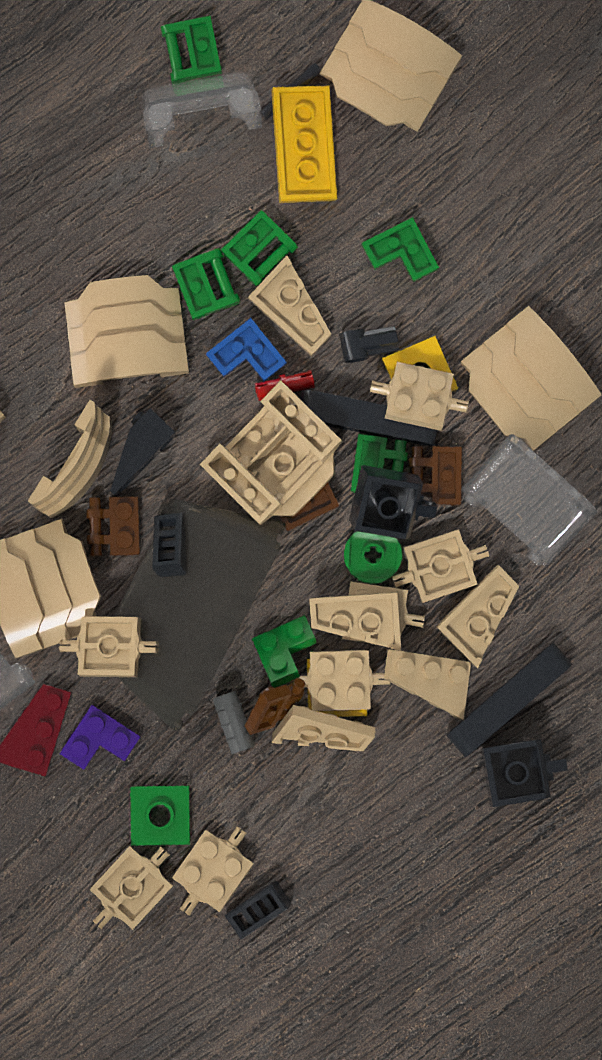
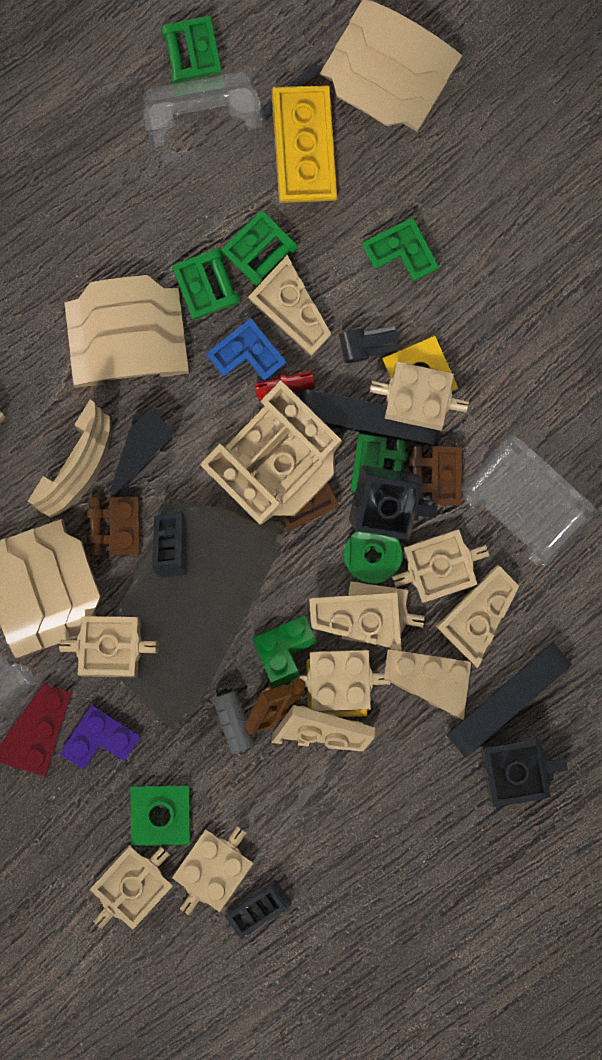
tan slope [461,306,602,451] -> none

